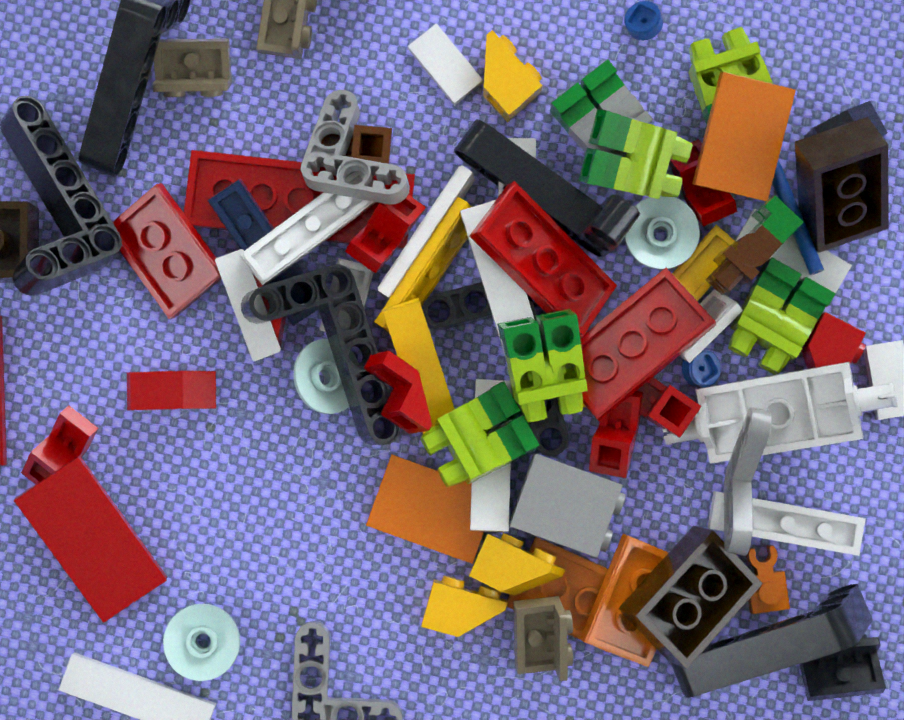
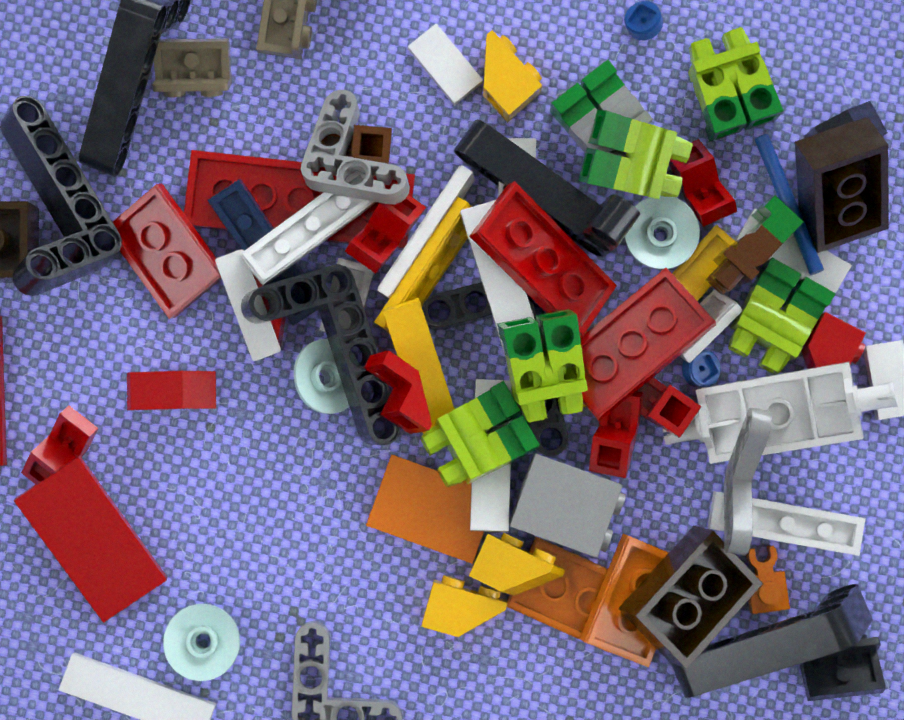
dark tan bracket [513,596,573,681] -> none
orange tile [692,72,796,201] -> none

